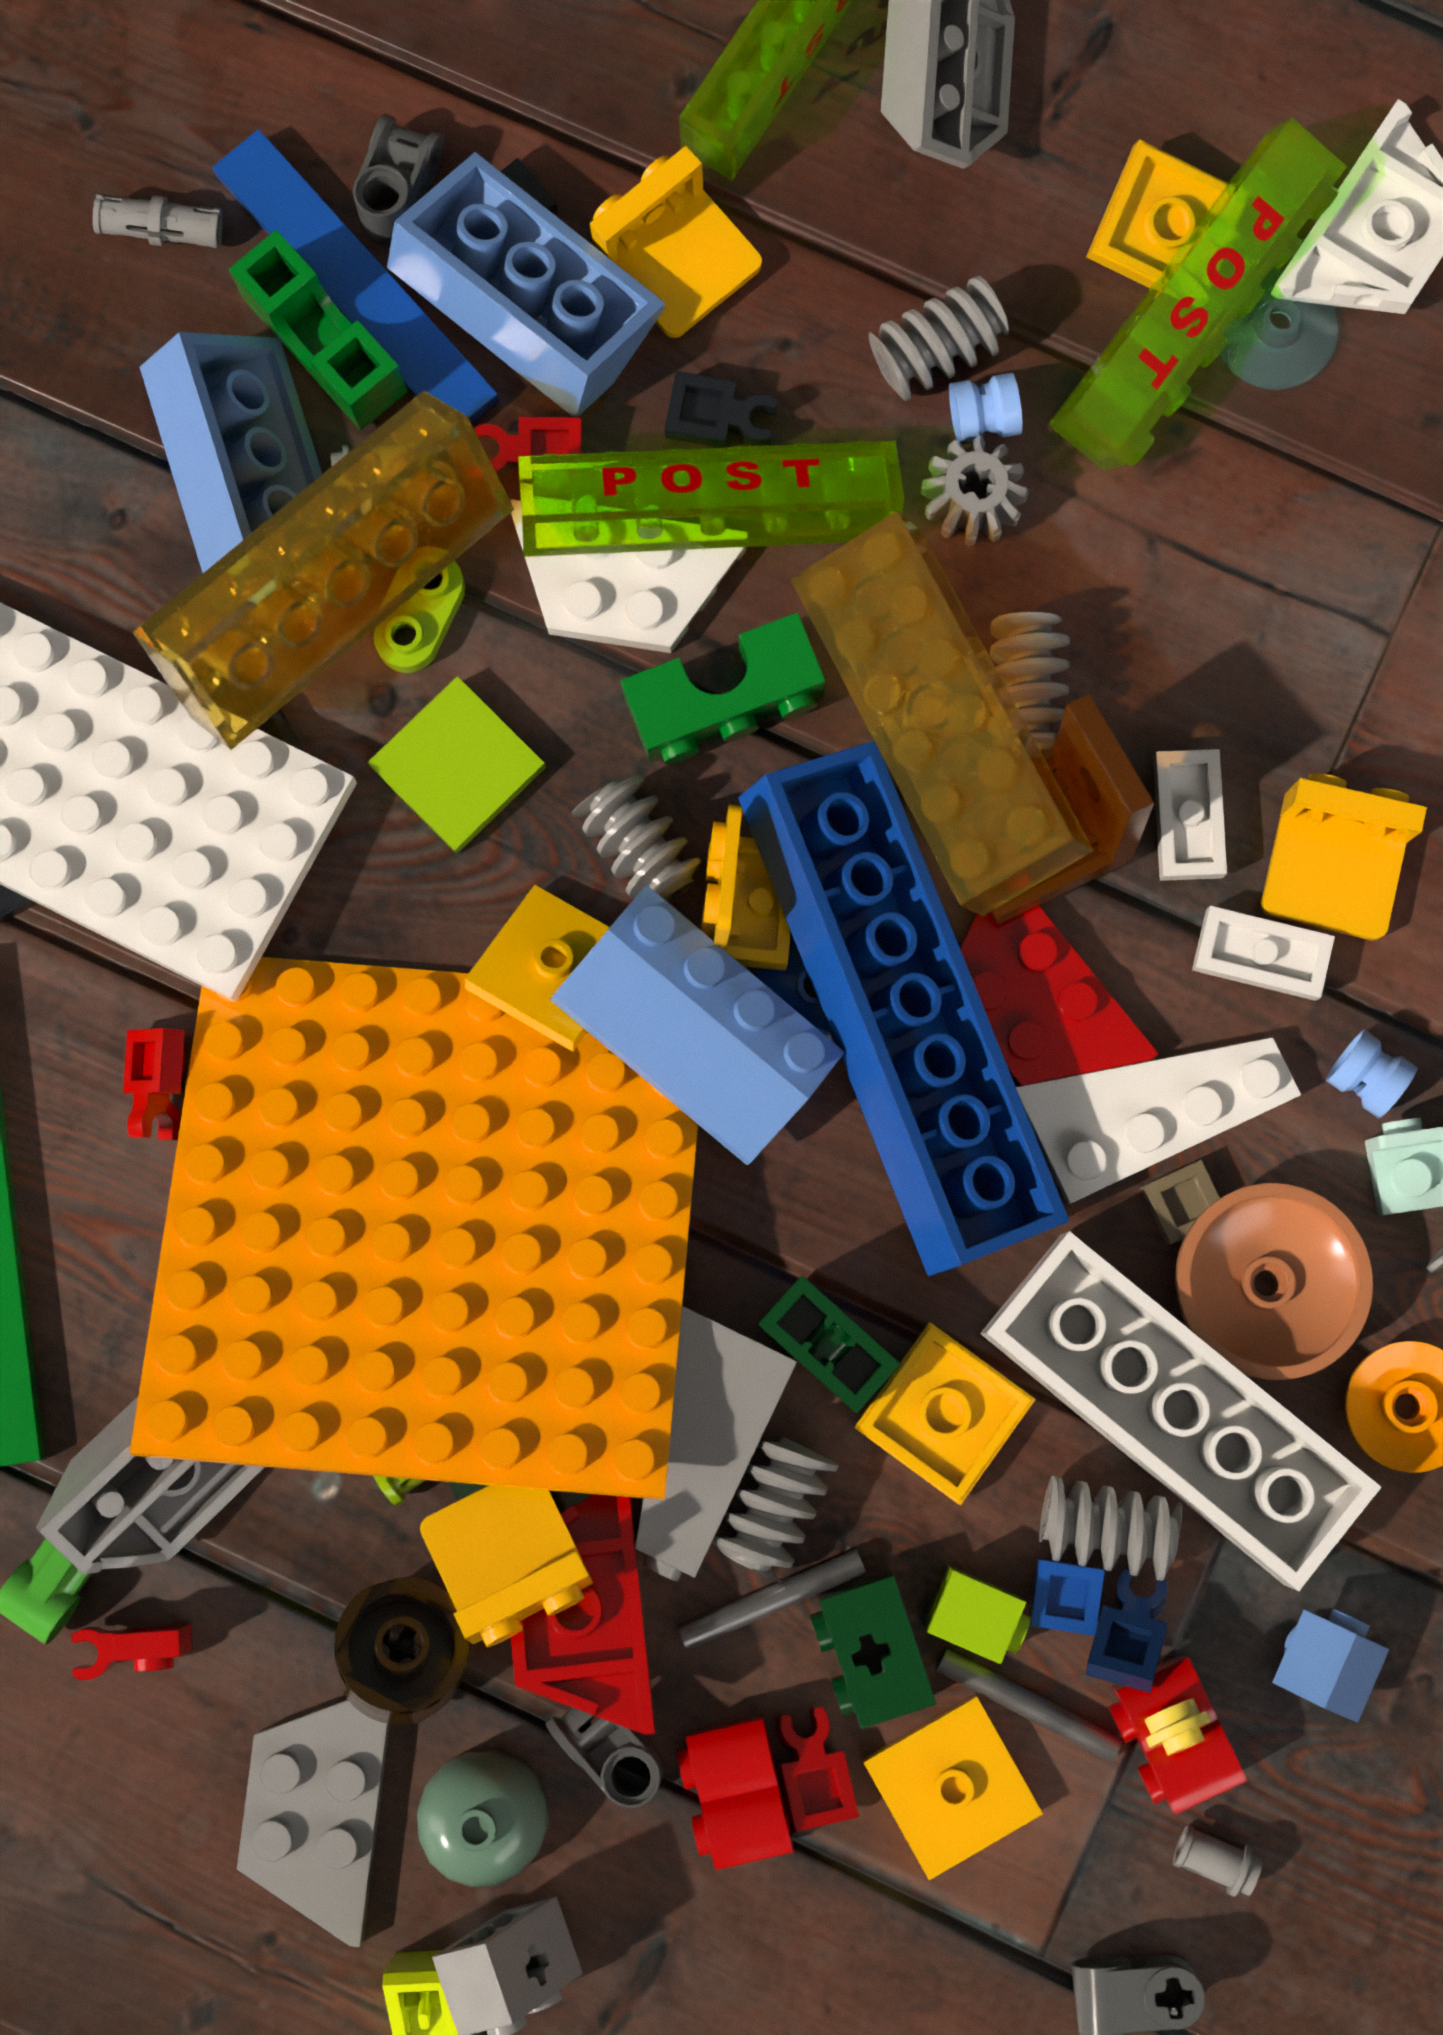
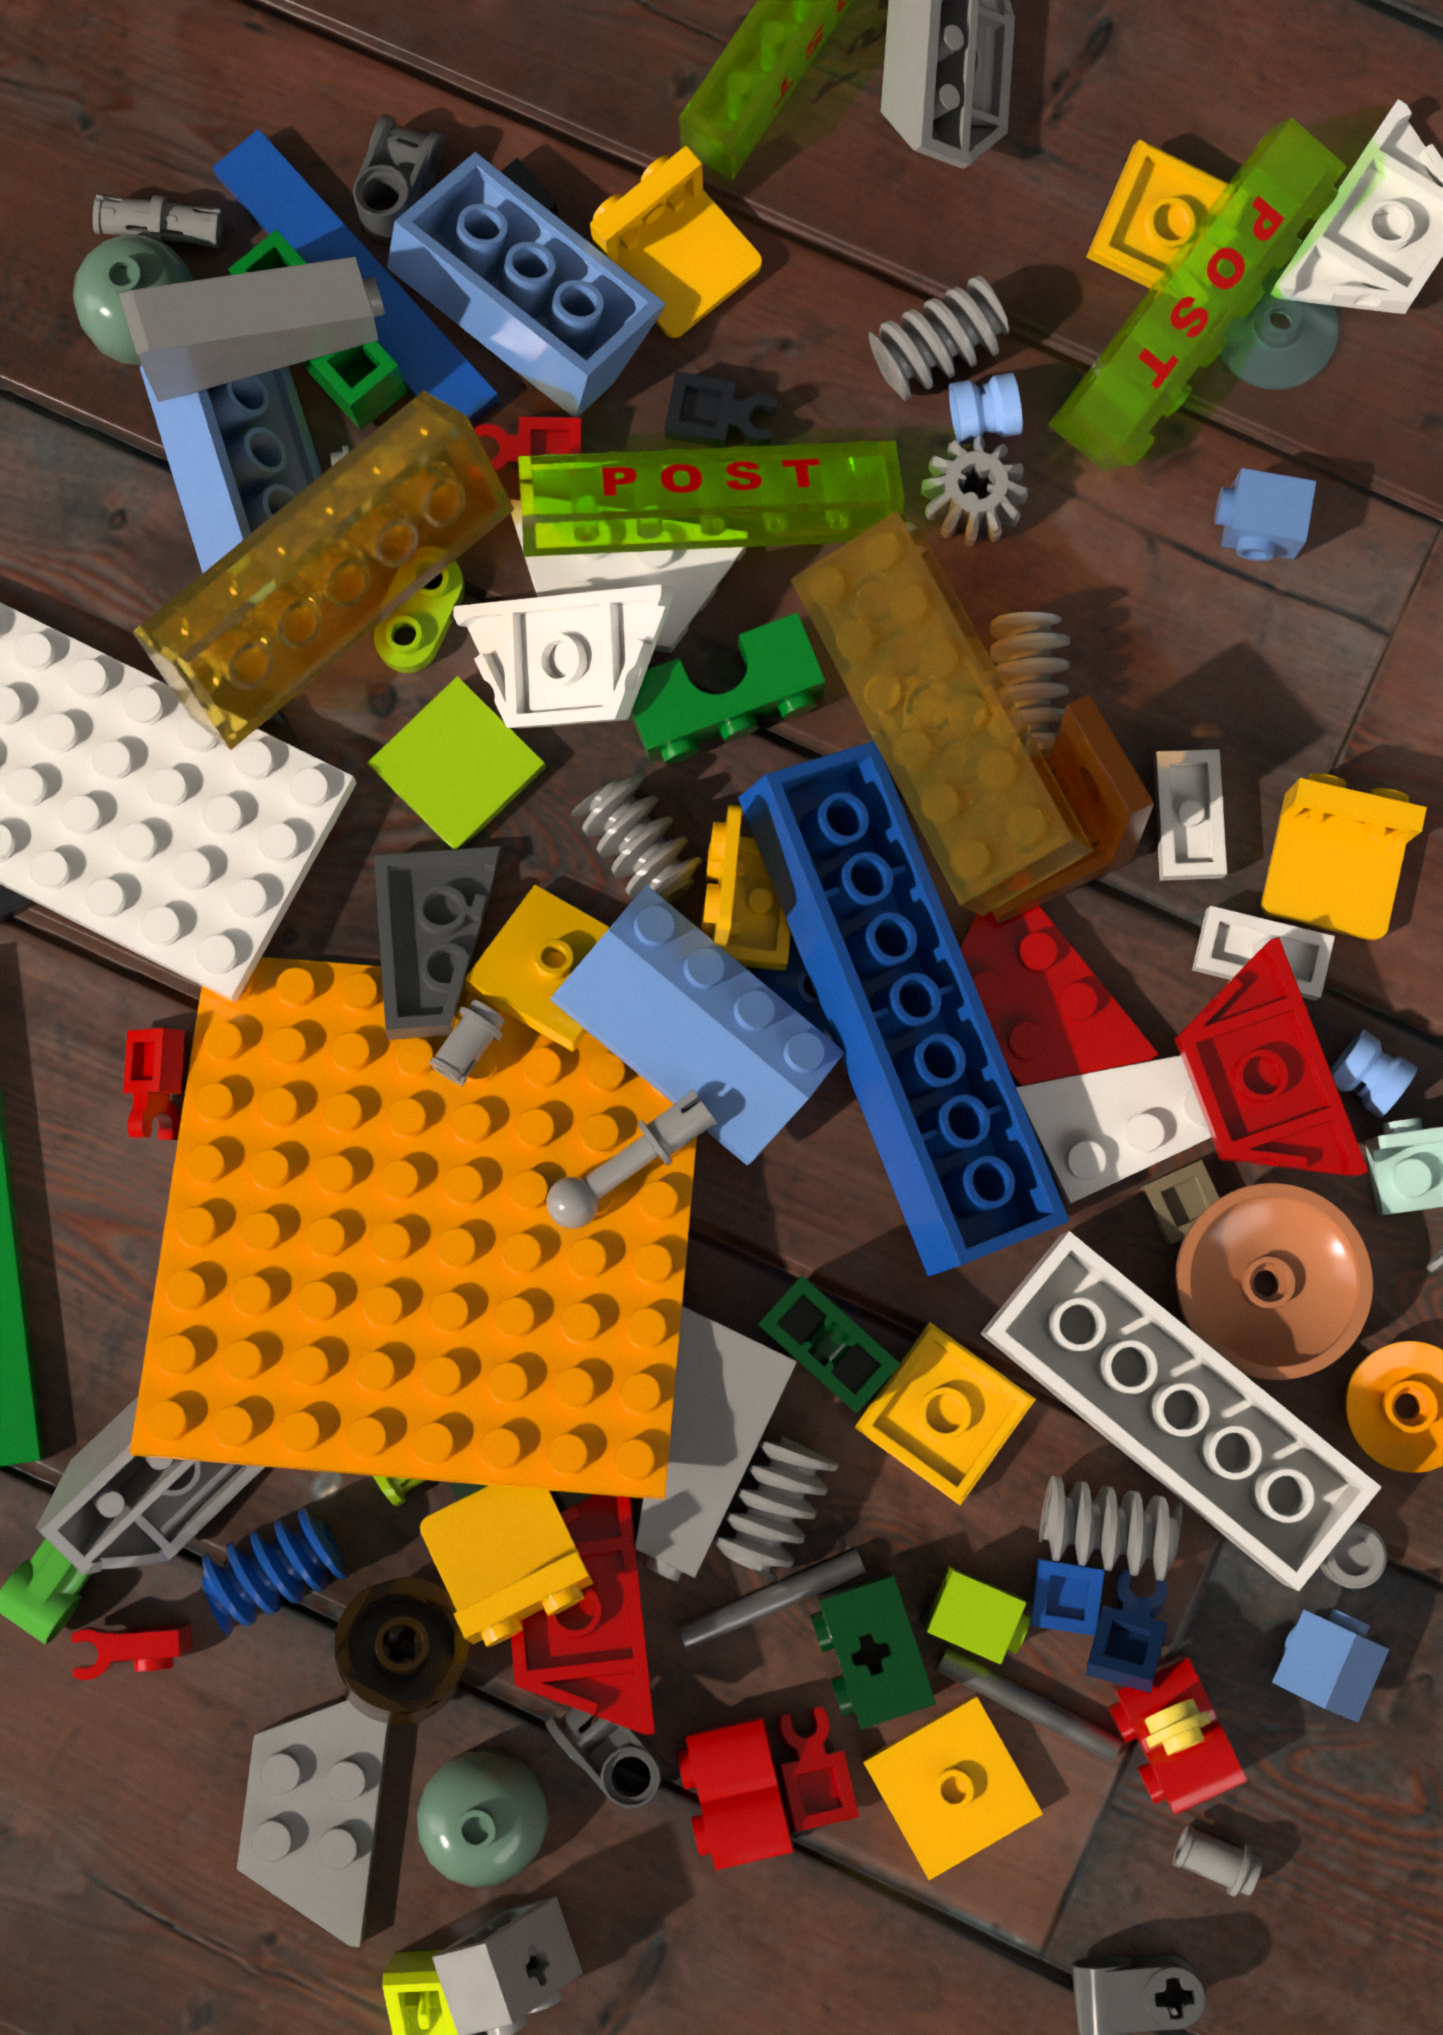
none -> sand green cylinder [73,234,195,365]
none -> light grey slope [119,257,385,402]
none -> blue piece [202,1507,349,1636]
none -> dark grey wing [374,846,501,1040]
none -> light grey pin [429,1000,505,1086]
none -> white wing [453,584,674,729]
none -> light grey pin [547,1089,717,1229]
none -> red wing [1175,937,1368,1177]
none -> medium blue brick [1214,468,1316,561]
none -> light grey tile [1320,1522,1387,1589]

